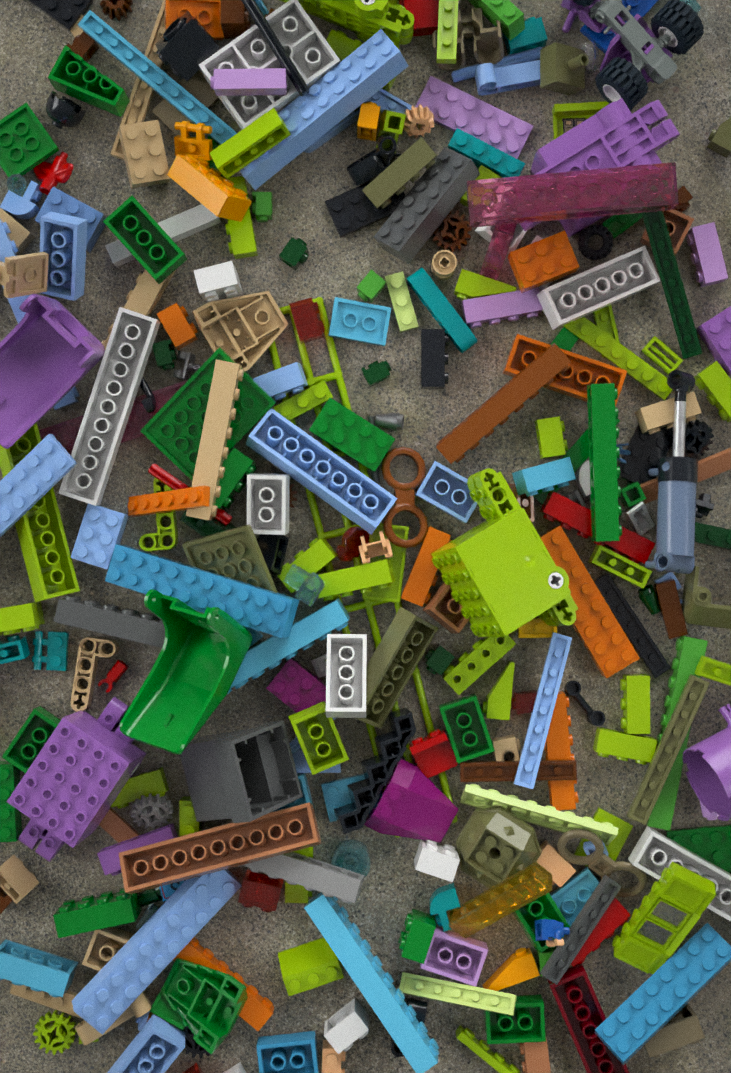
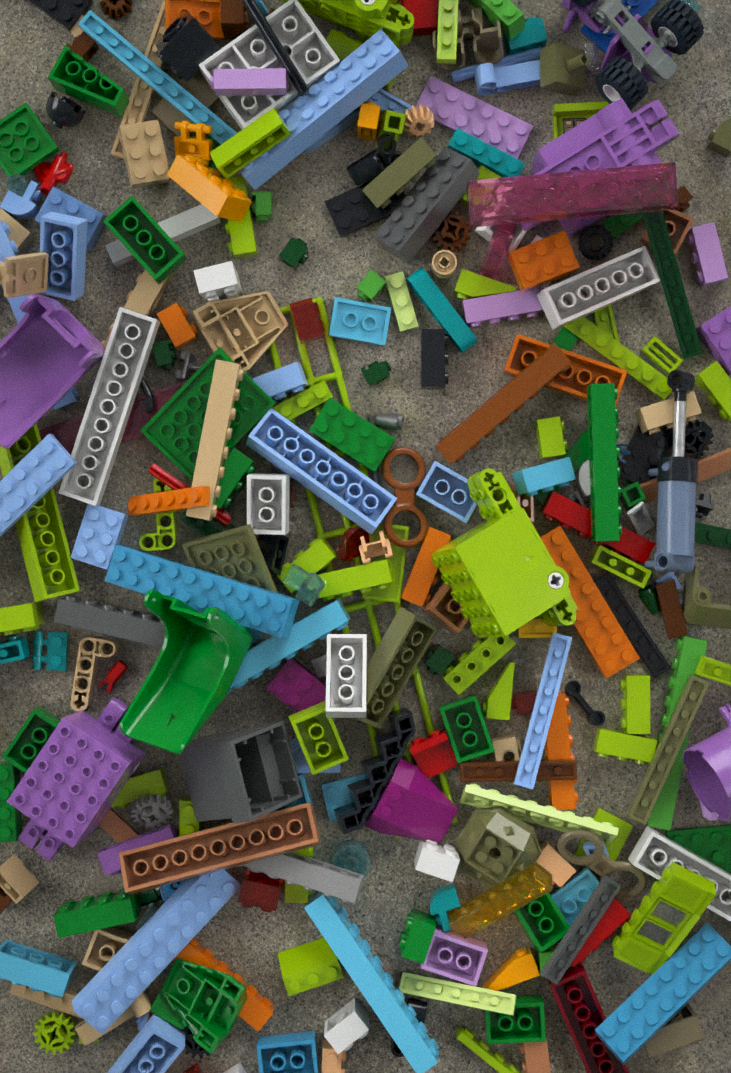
blue piece [535,919,570,947] -> none

